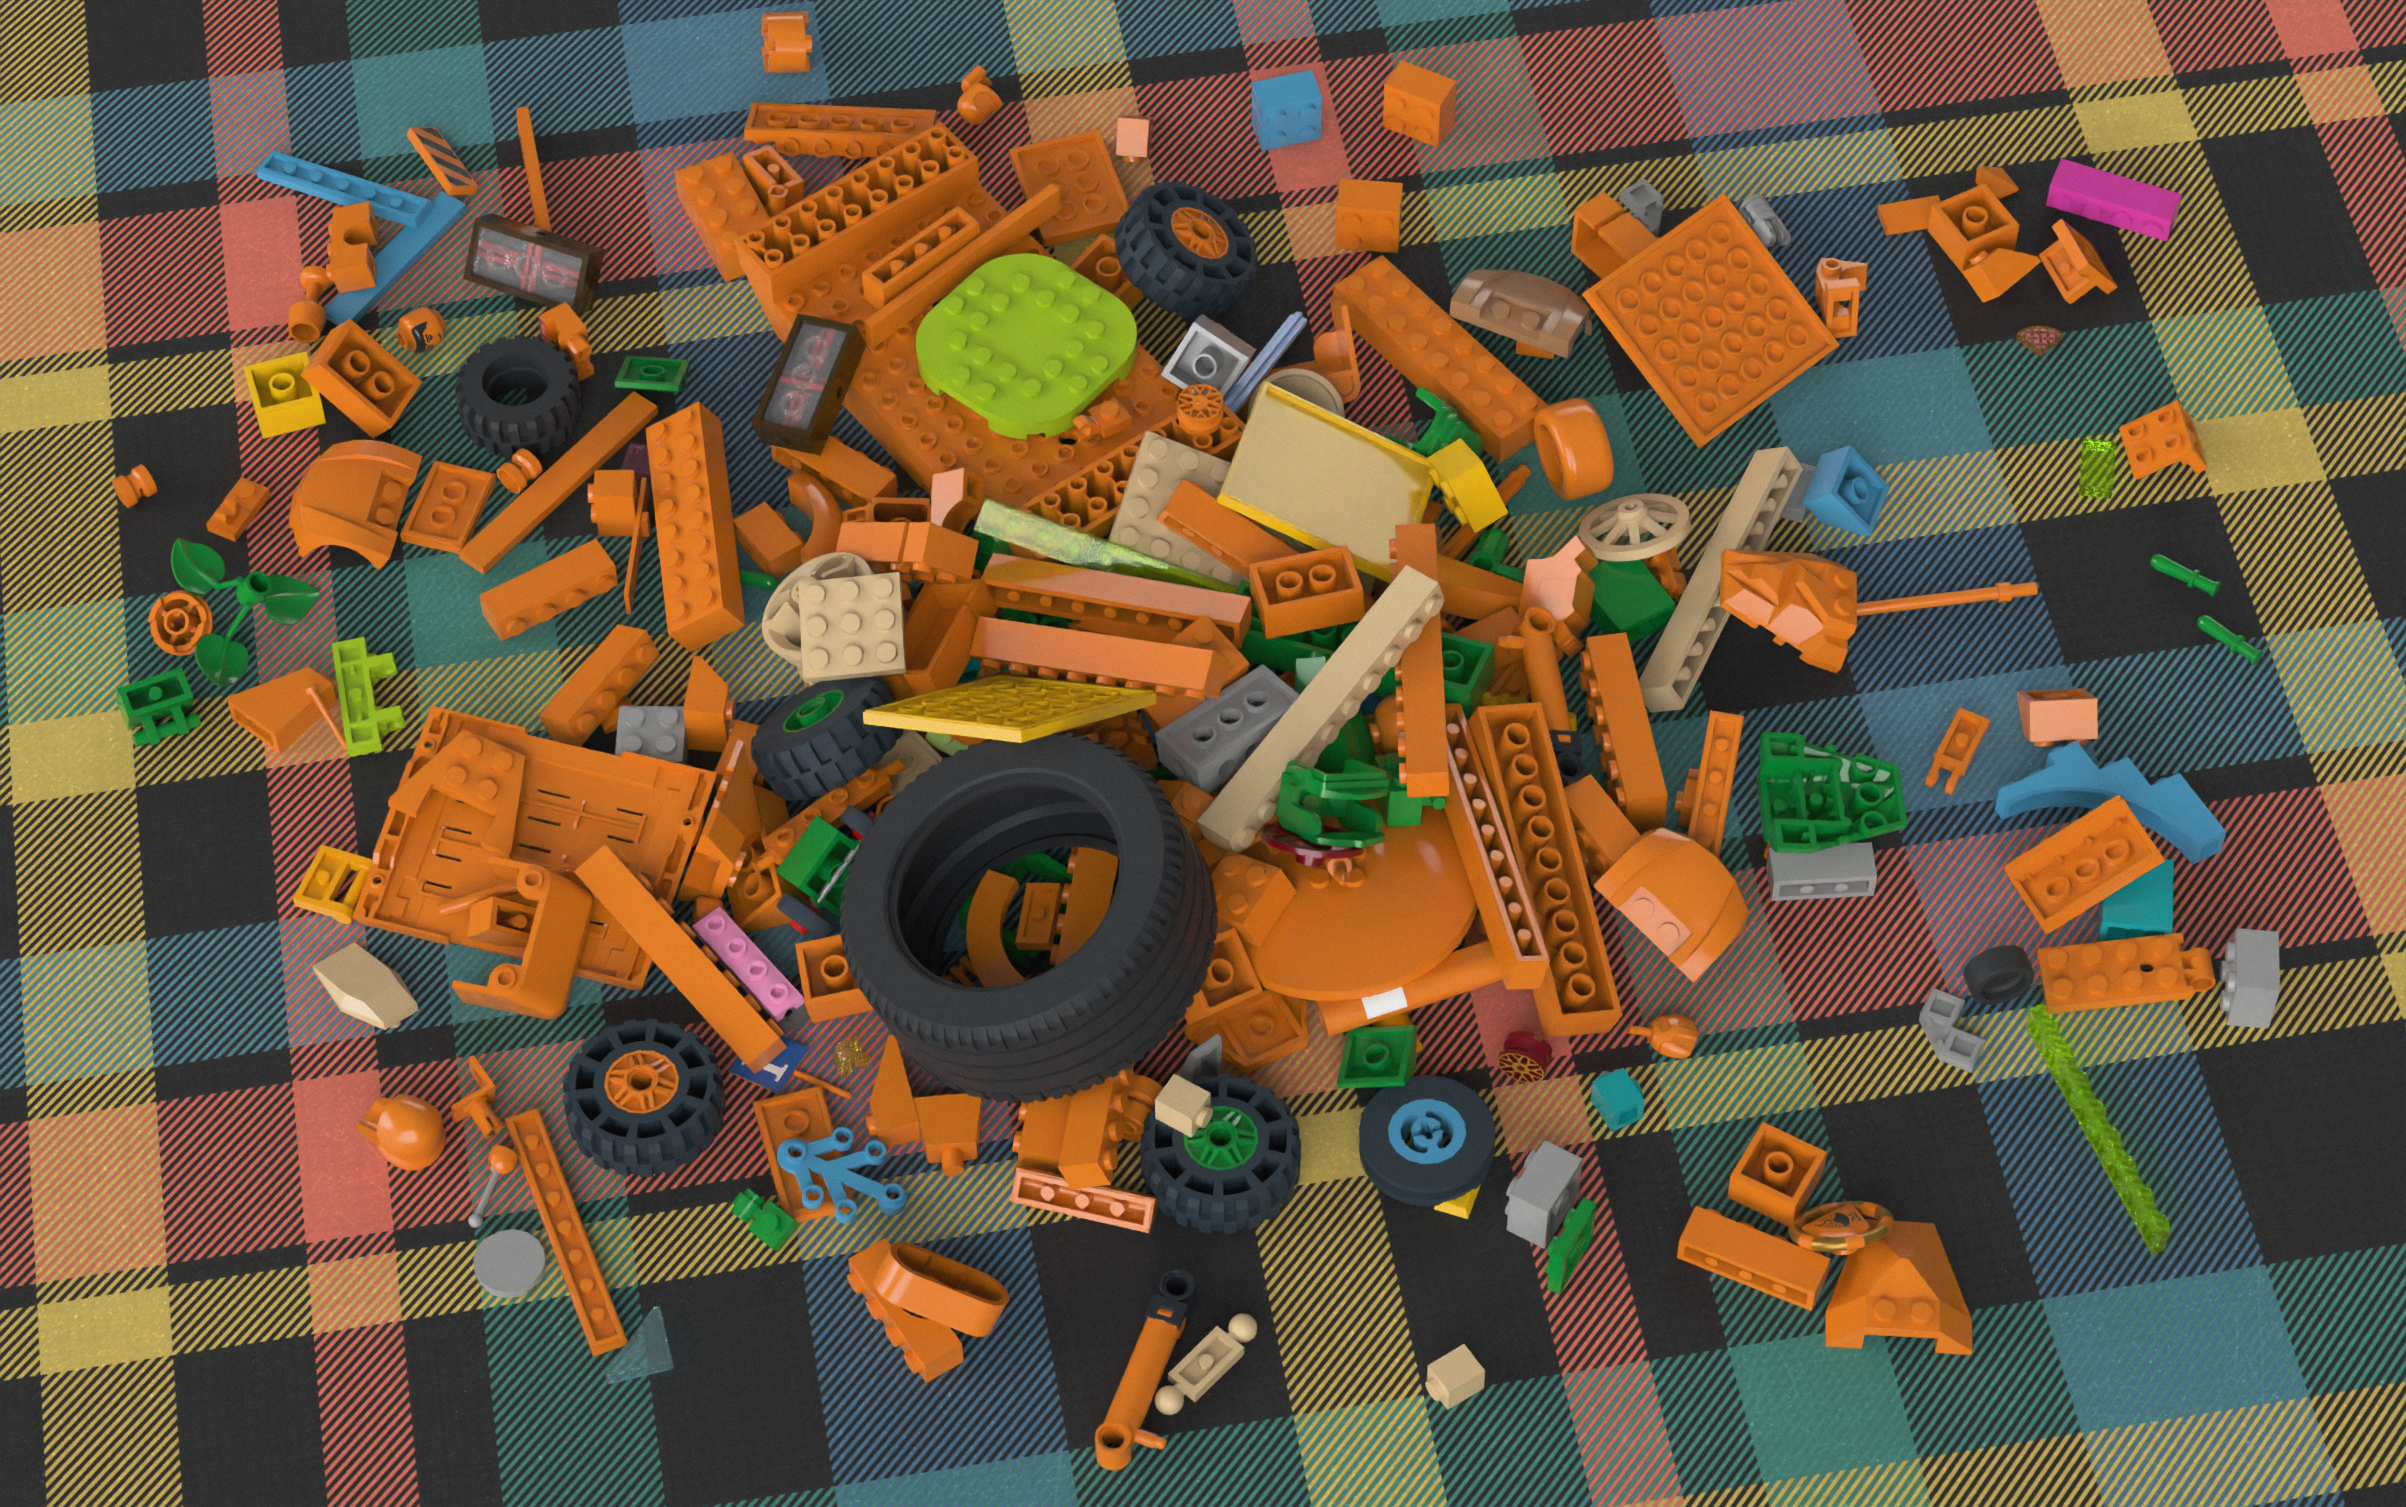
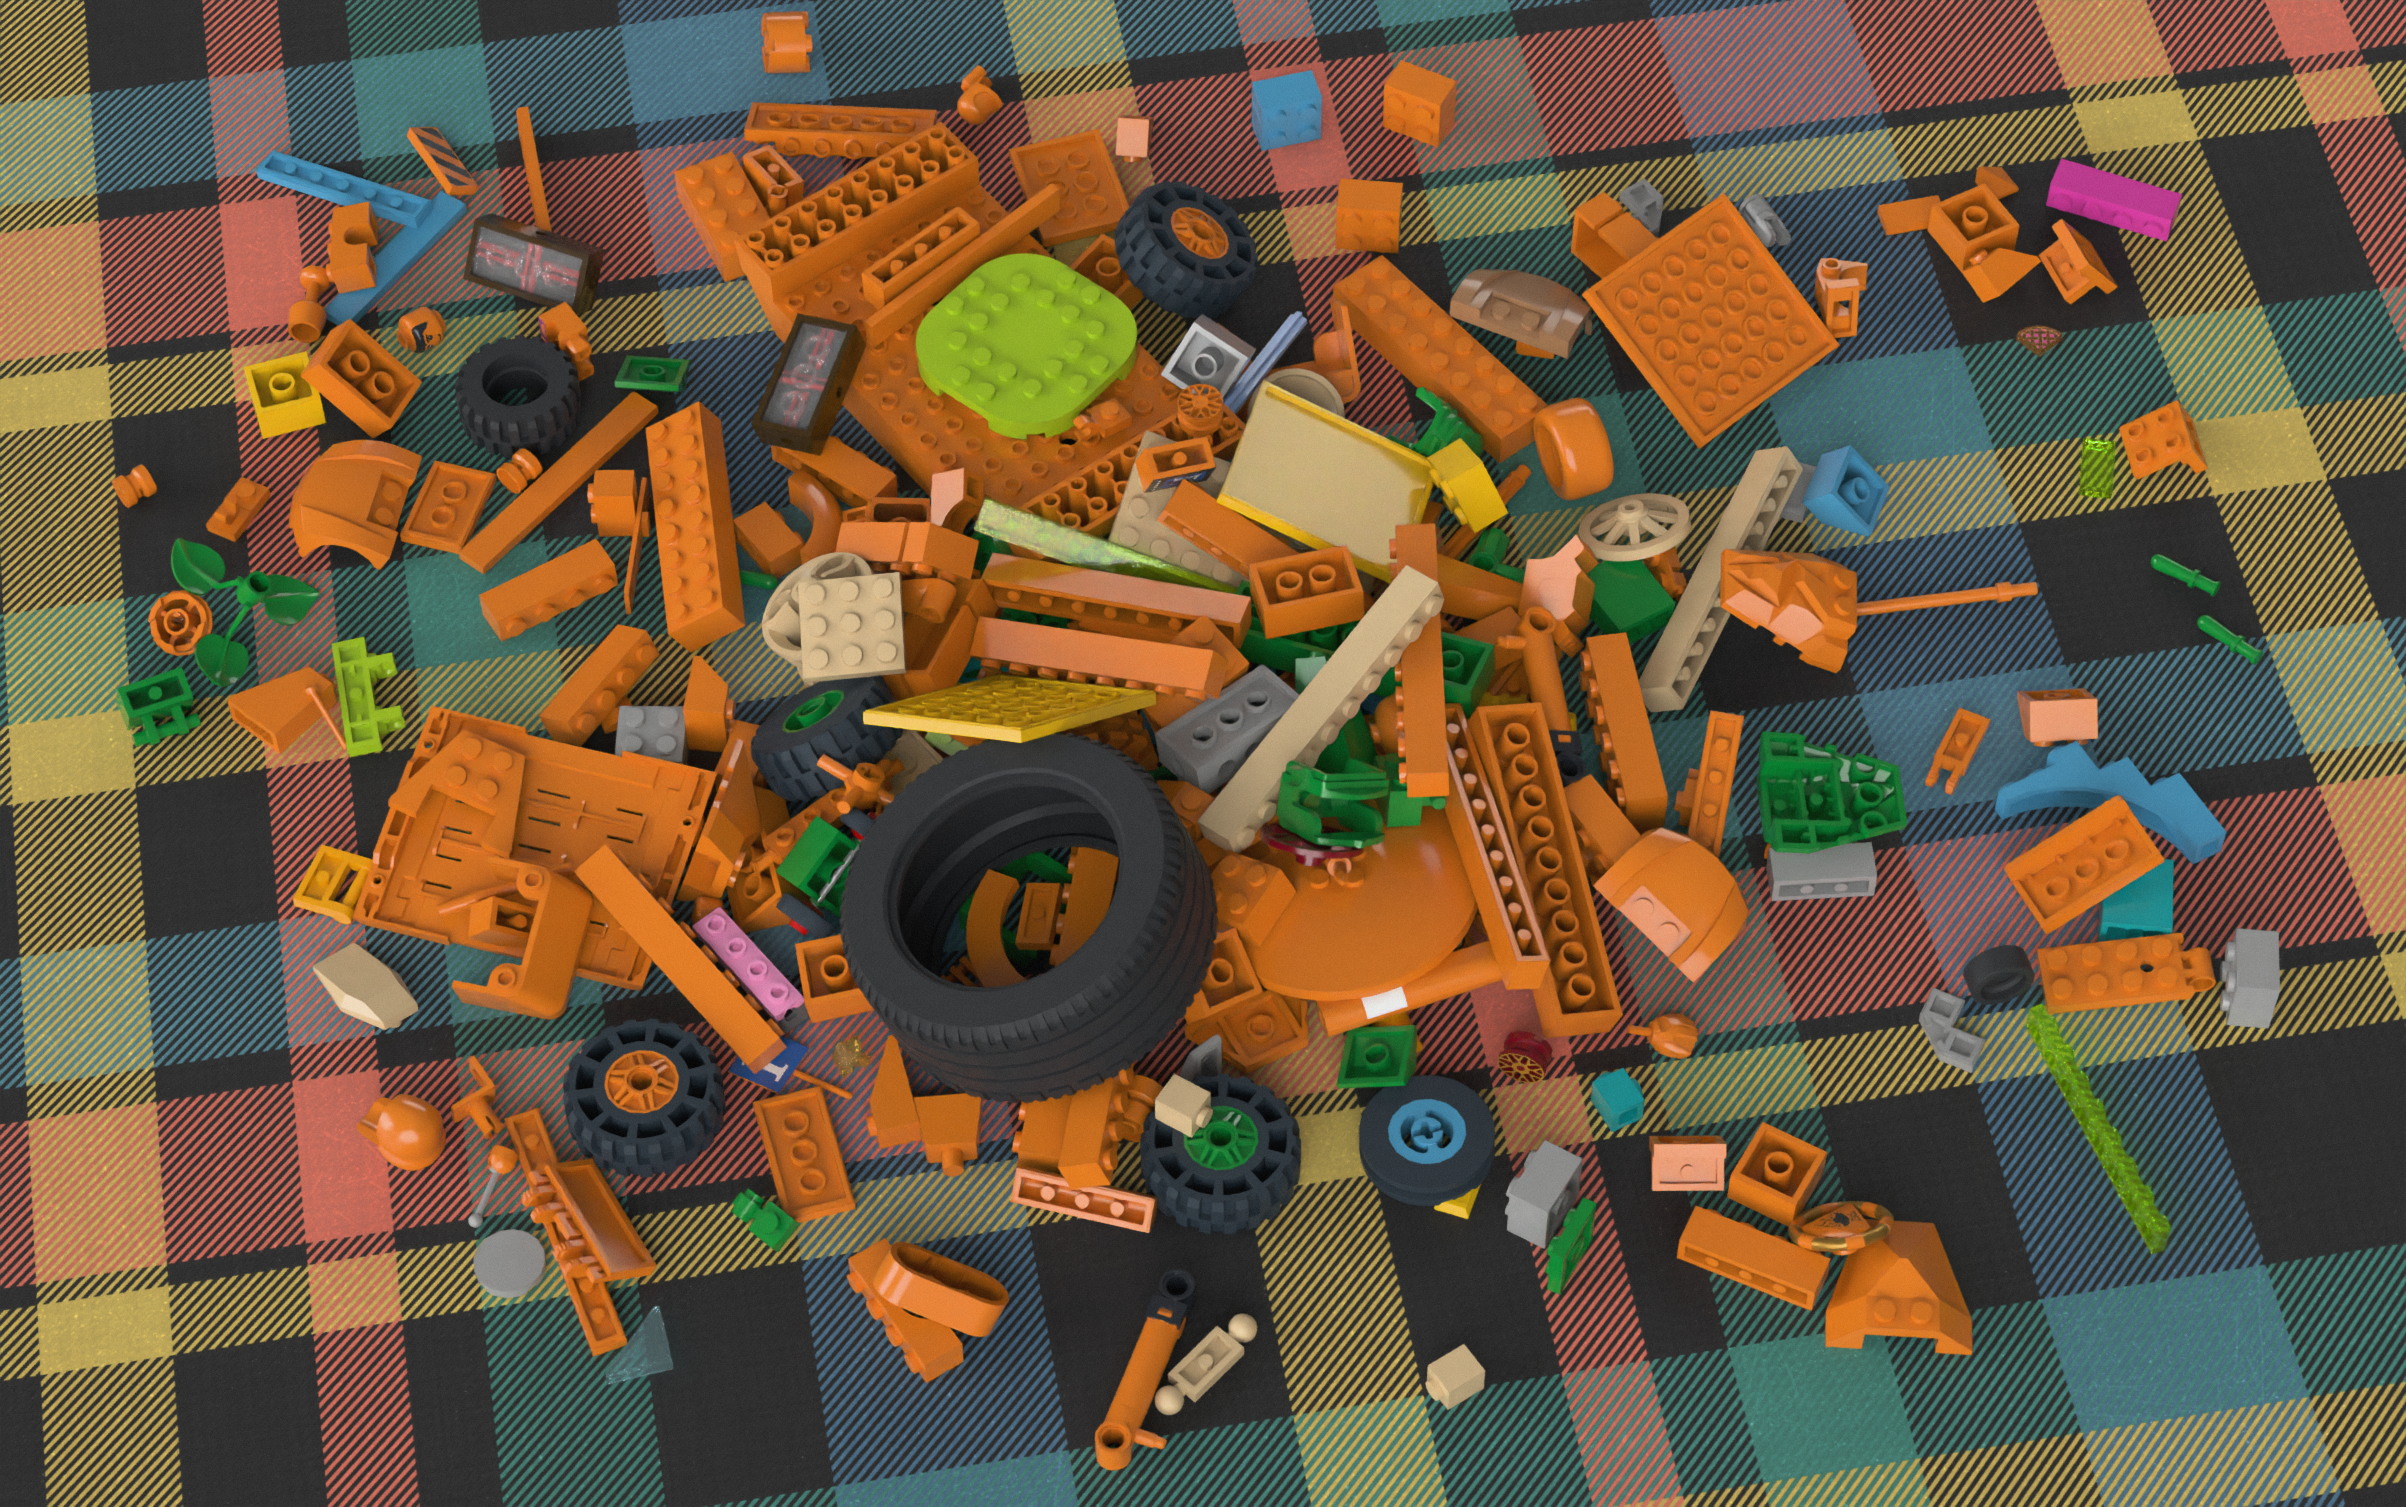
clear pink tile [622,443,651,479] -> none
dark azure plant [777,1127,907,1223] -> none
none -> orange hinge [520,1159,657,1284]
none -> orange bar [817,754,894,814]
none -> orange piece [901,578,957,623]
none -> orange brick [1135,436,1216,493]
none -> orange bracket [1649,1136,1726,1191]

